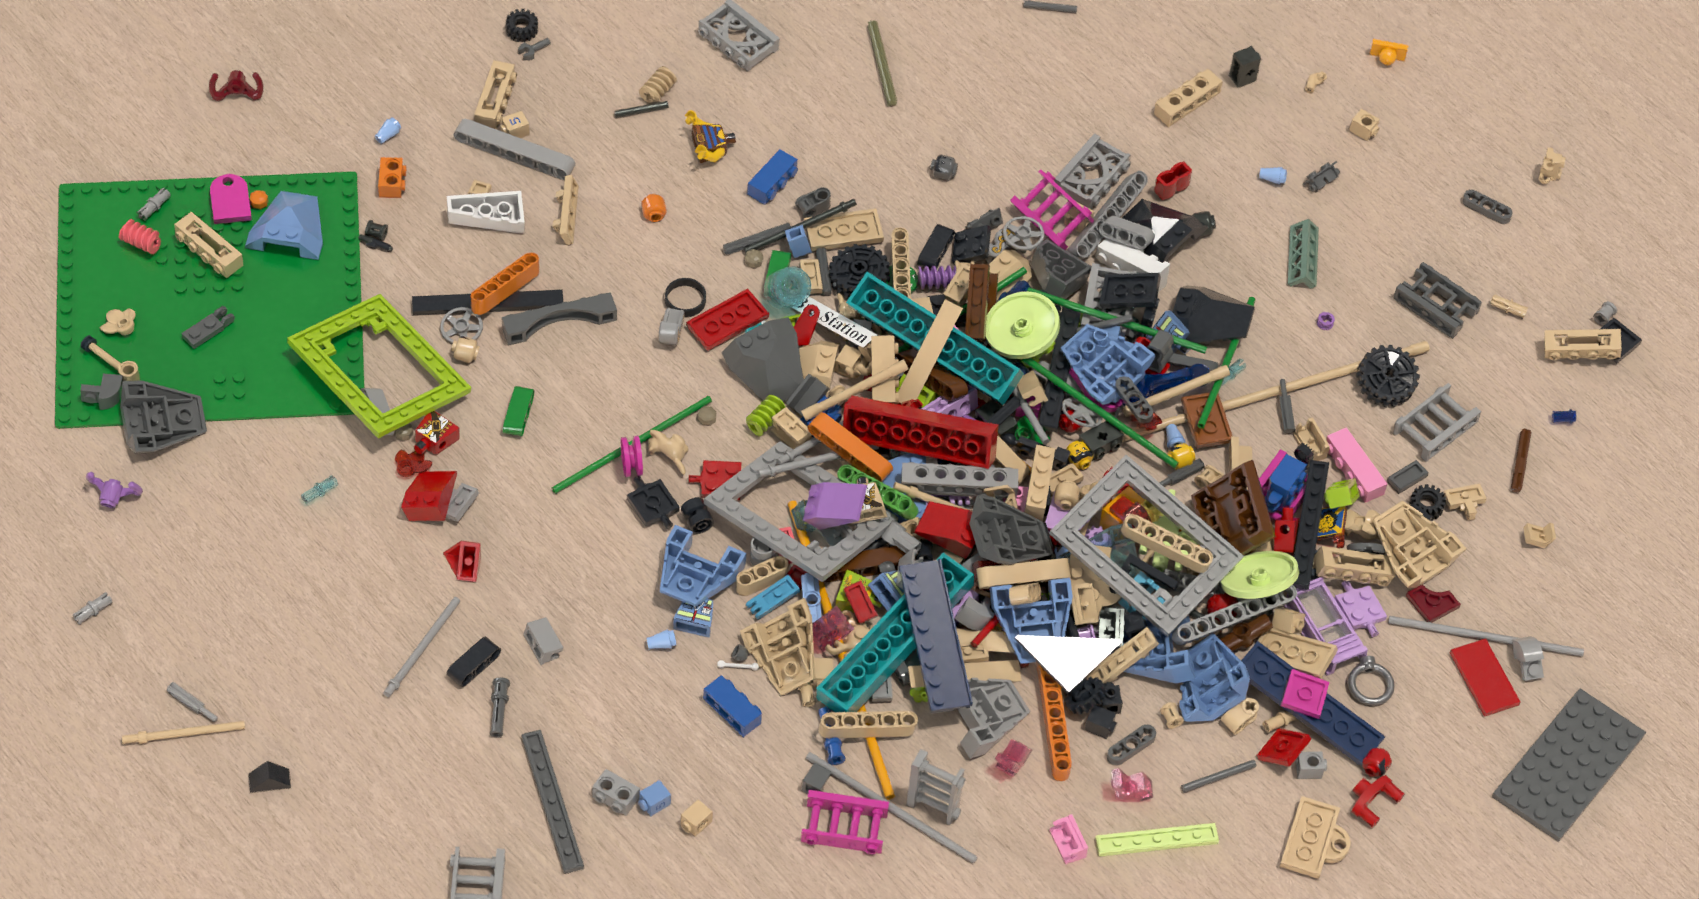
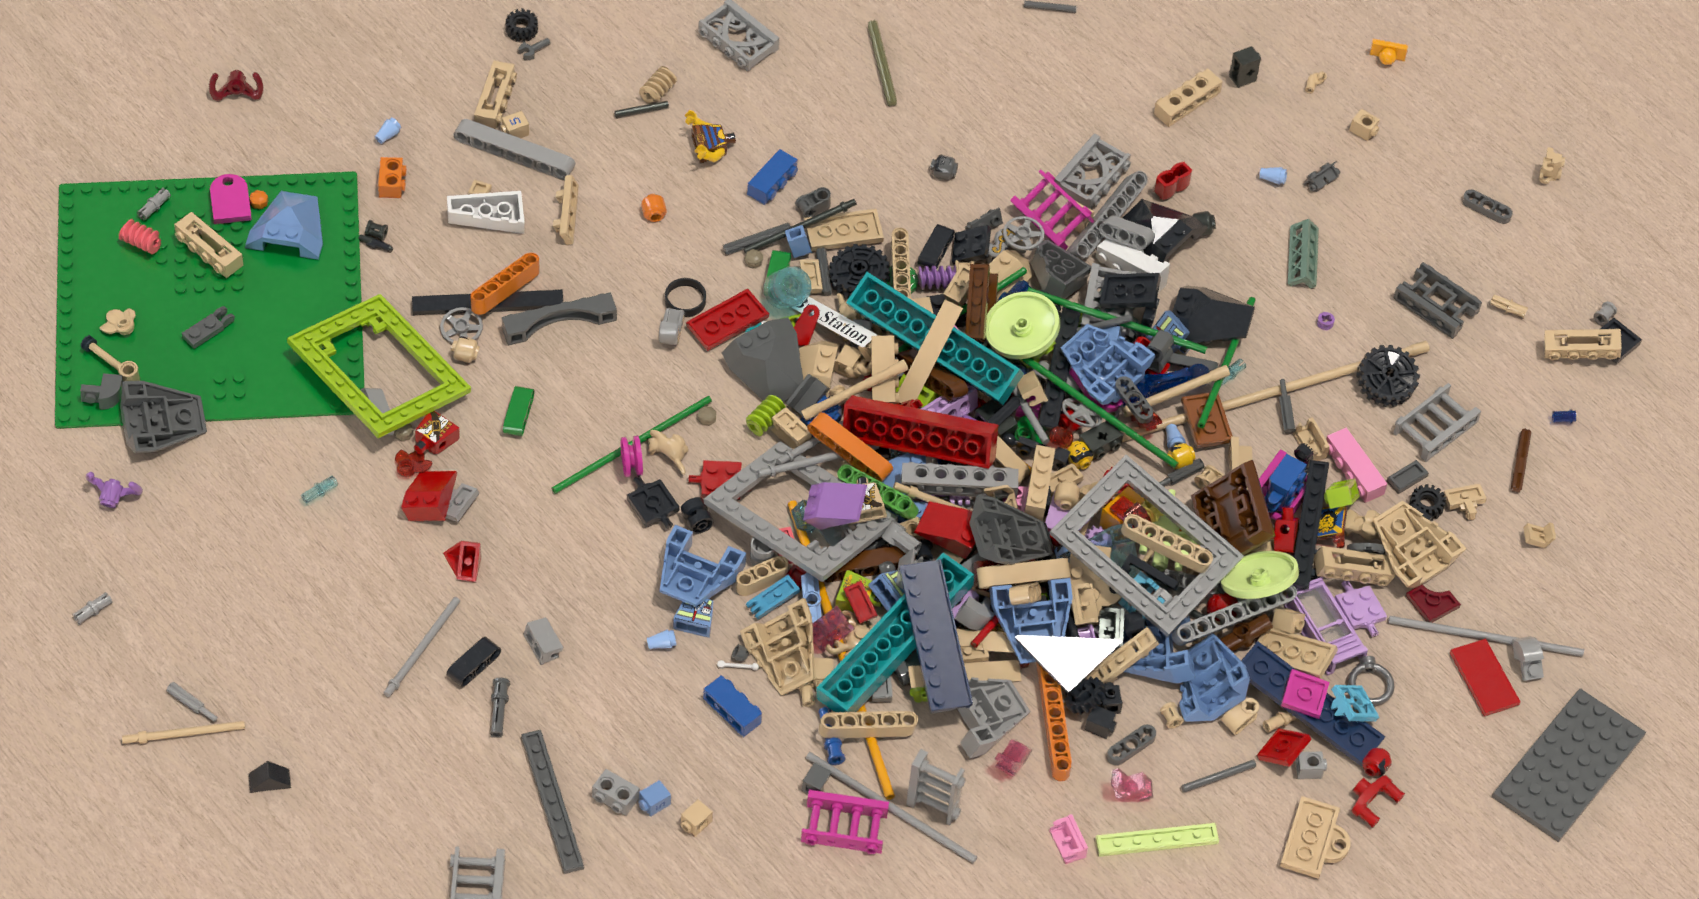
none -> clear red wheel [1049,426,1074,449]
none -> medium azure piece [1331,685,1380,721]

